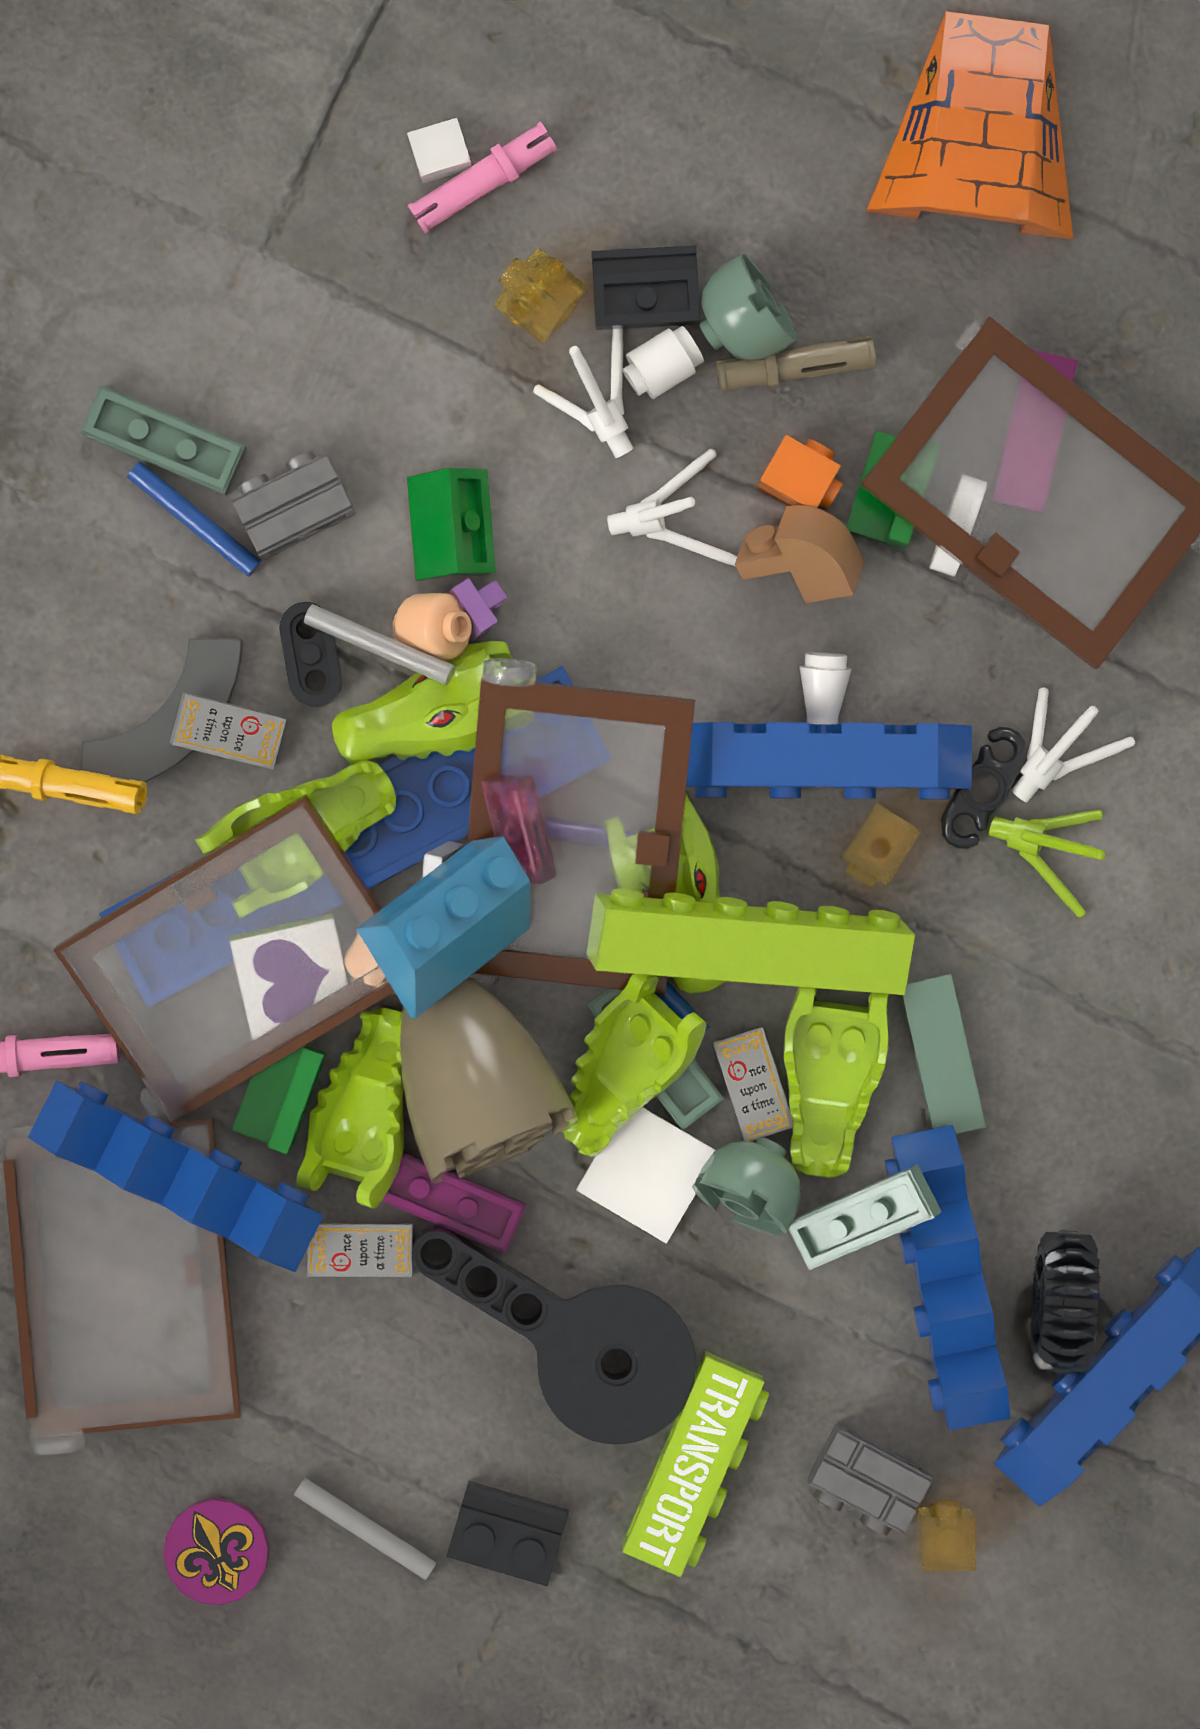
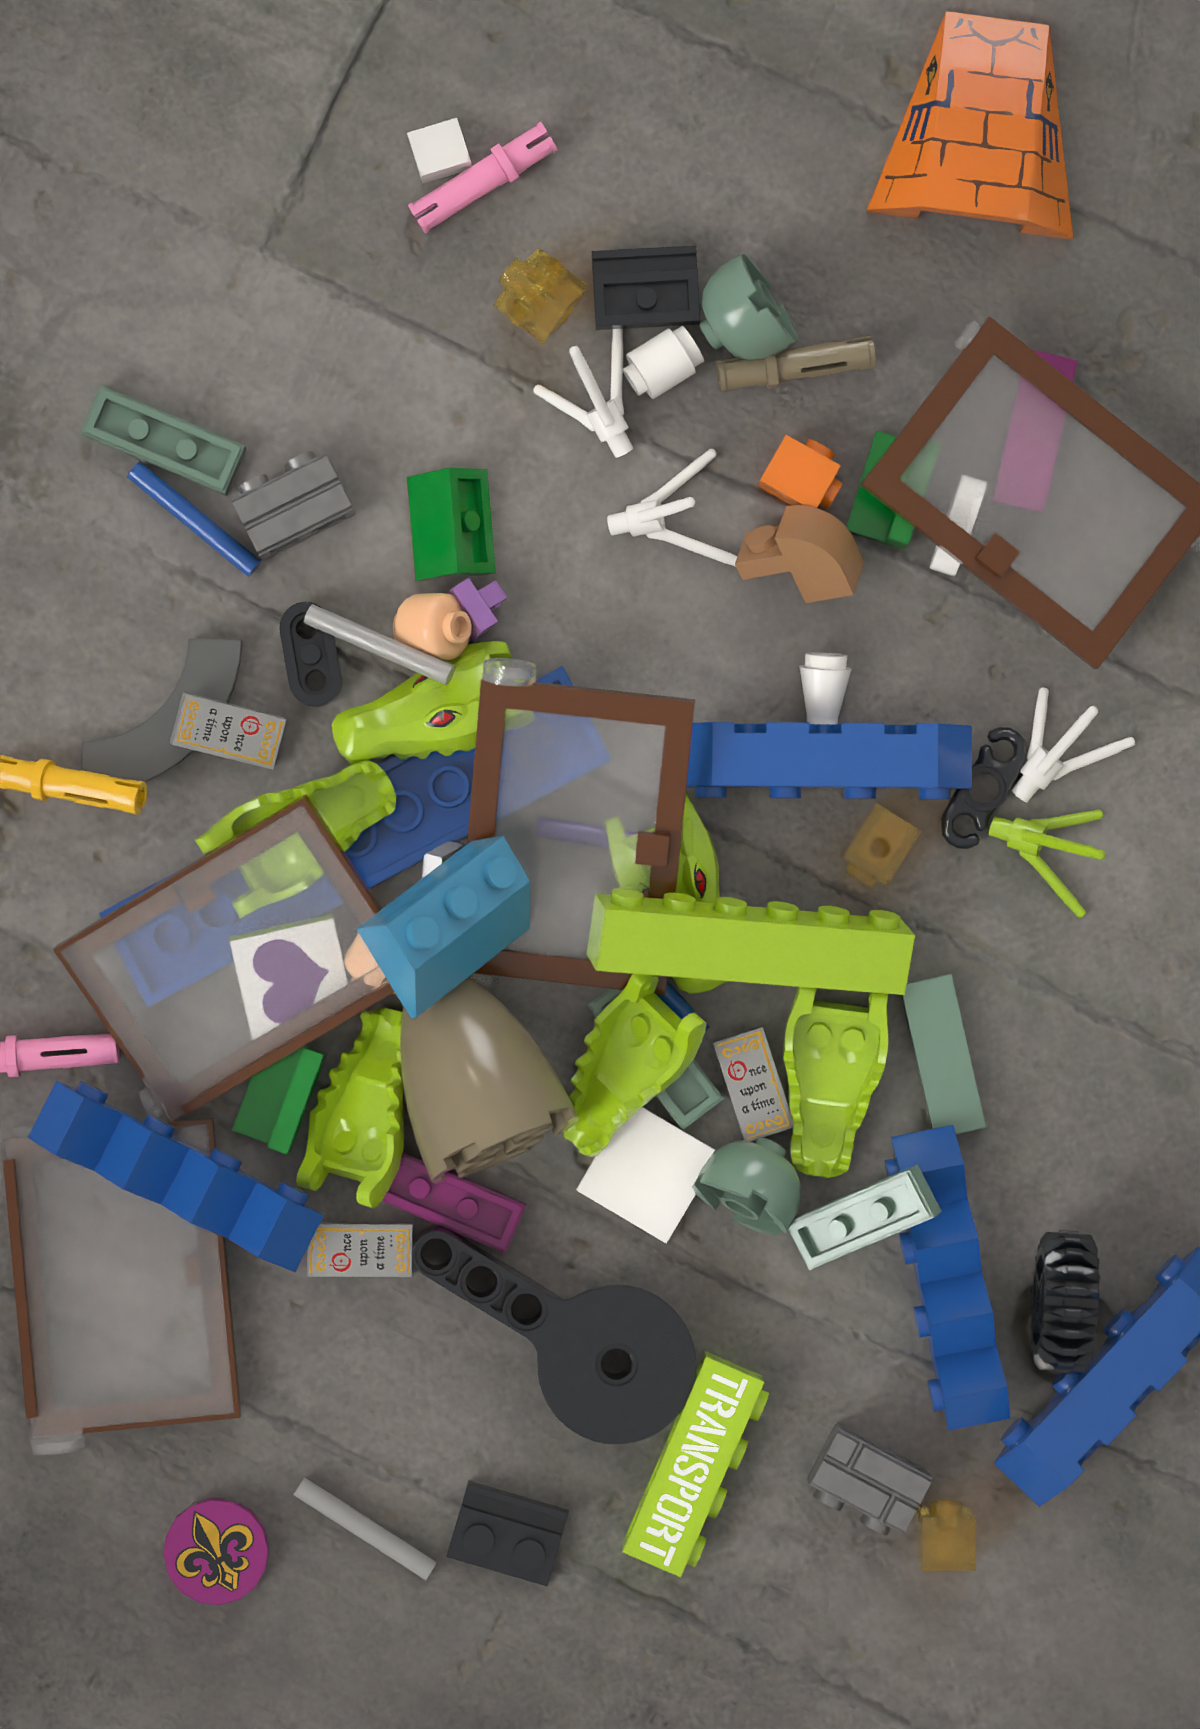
clear pink plate [481,775,557,884] -> none

